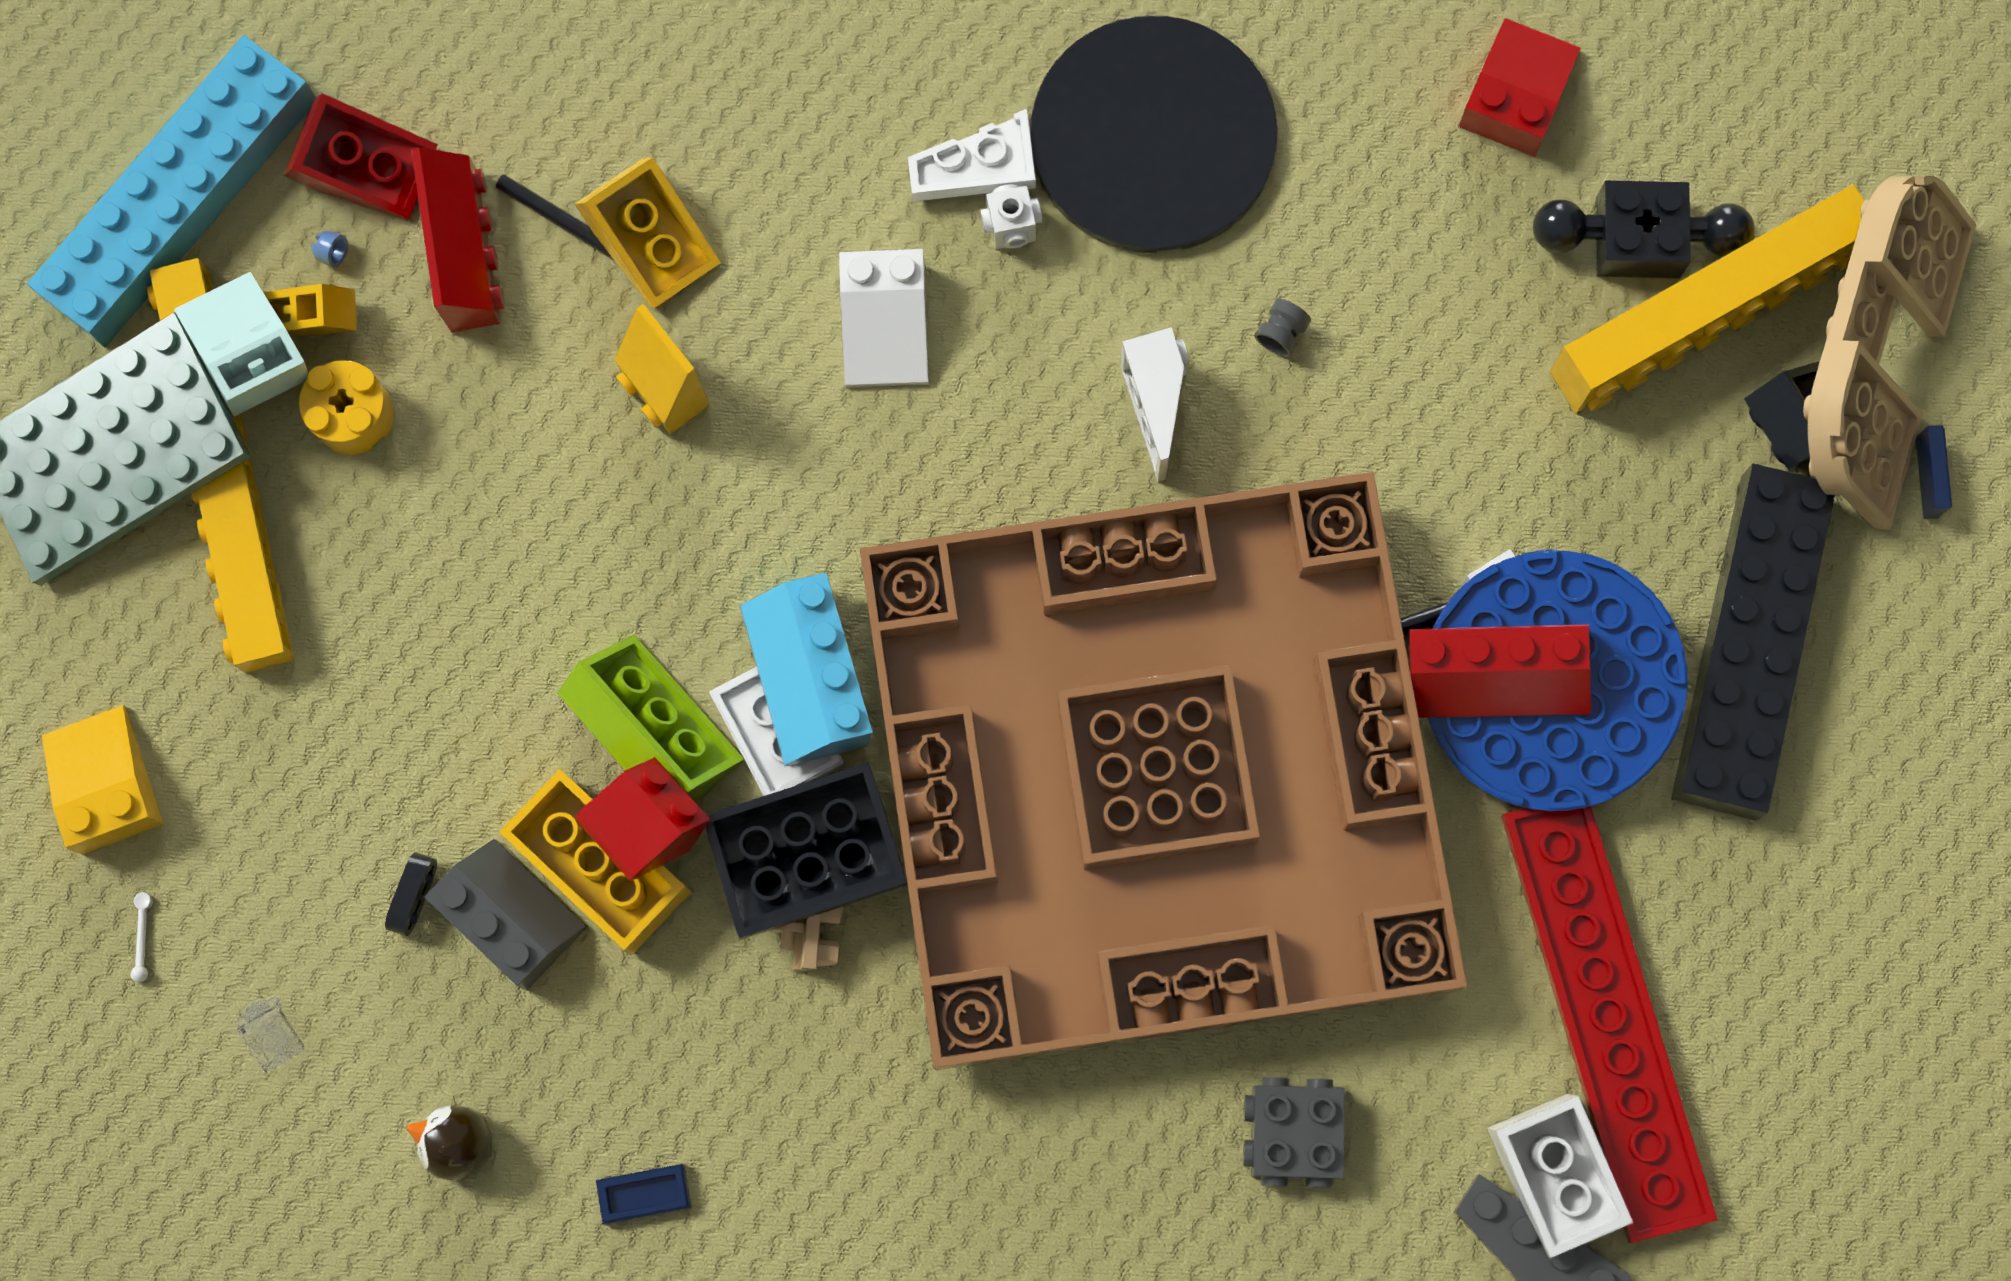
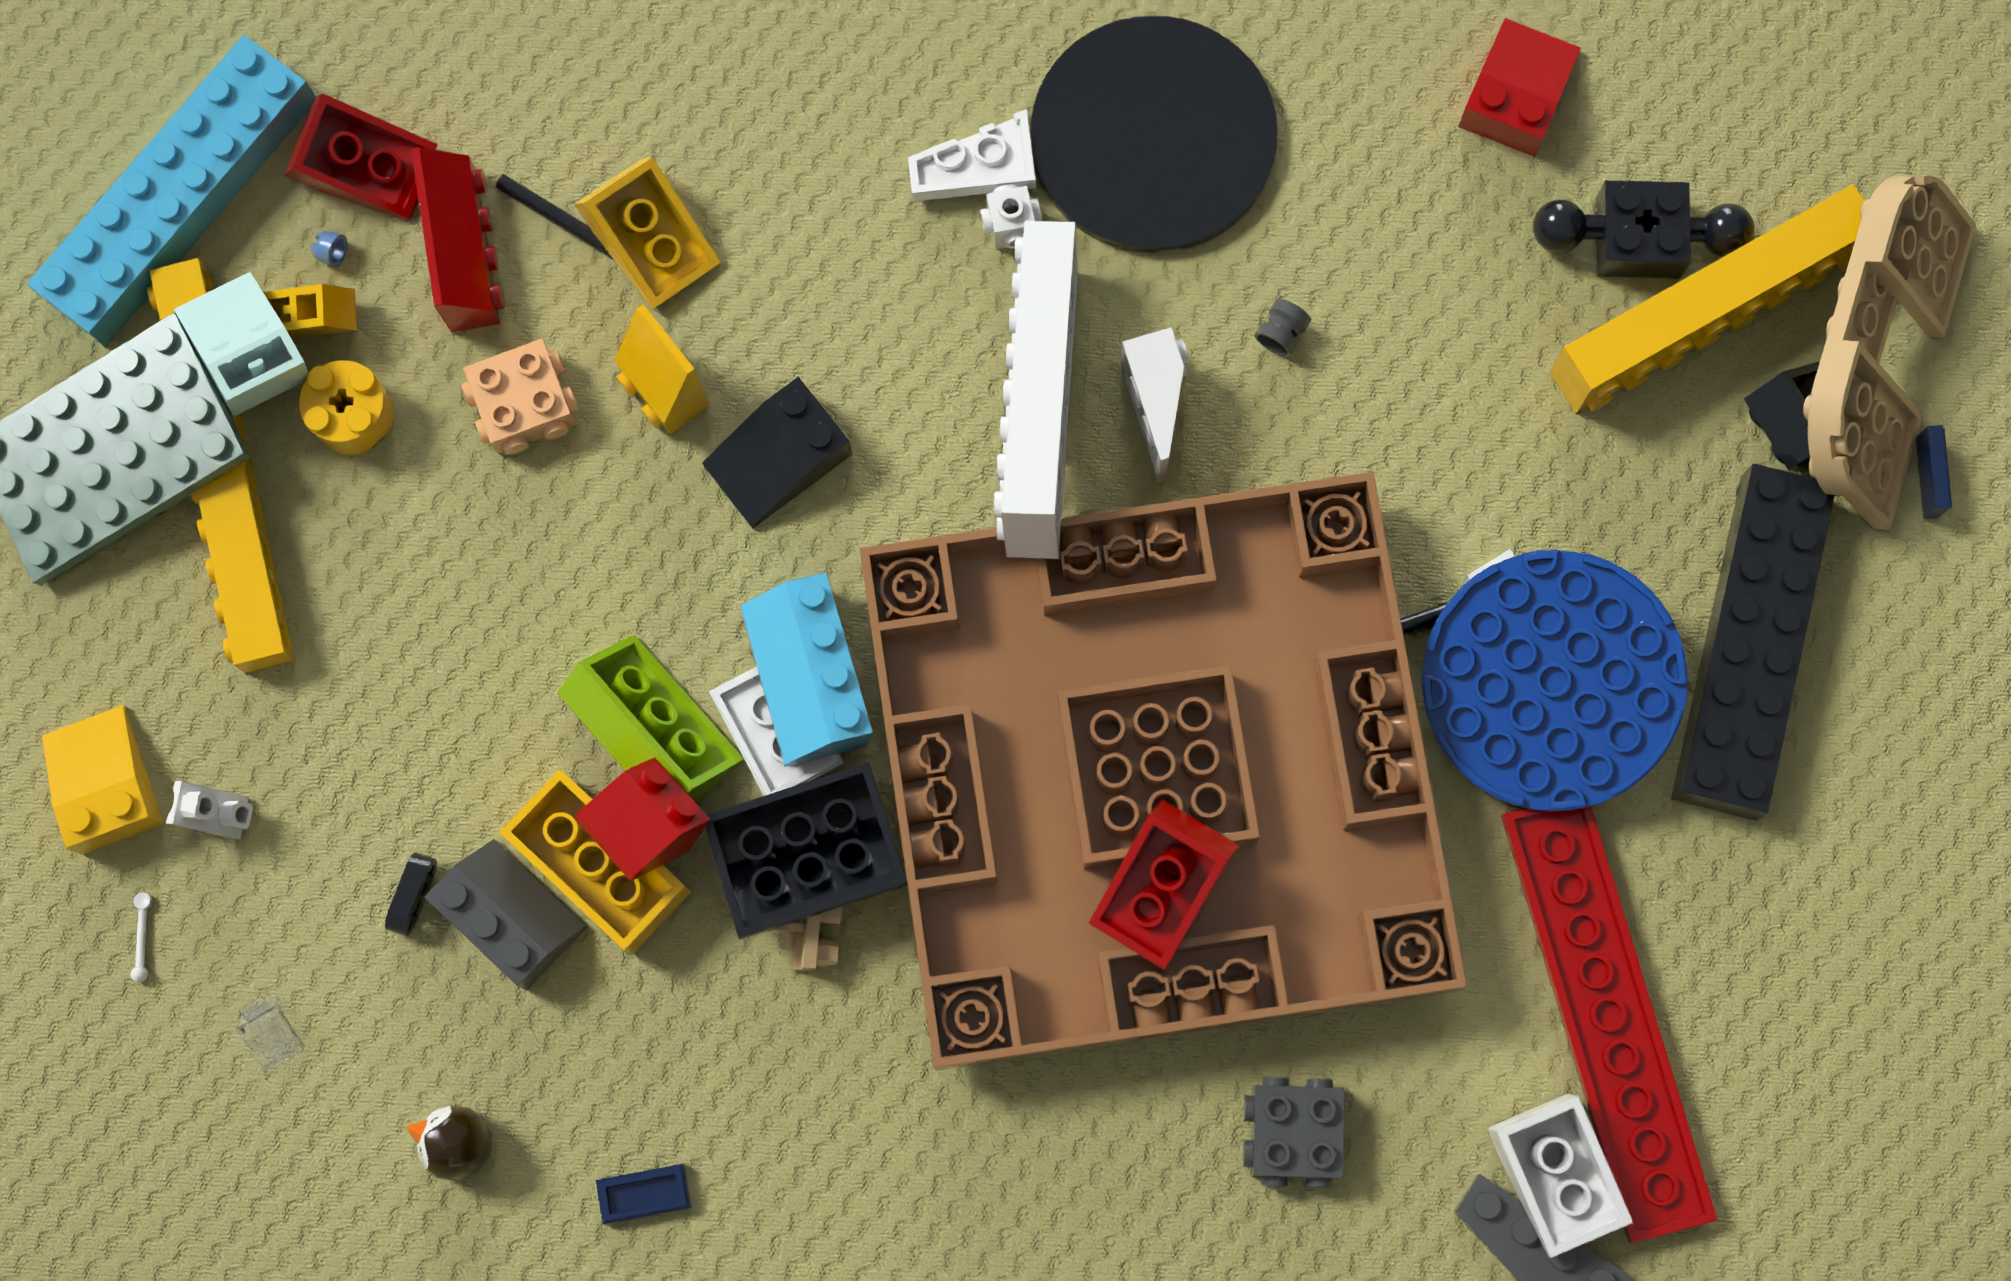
white slope [839,249,929,388] -> none
red slope [1410,625,1591,718] -> none
none -> white hips [166,781,253,839]
none -> light nougat brick [461,339,579,455]
none -> black slope [702,376,853,529]
none -> white brick [994,221,1078,559]
none -> red slope [1088,800,1239,970]

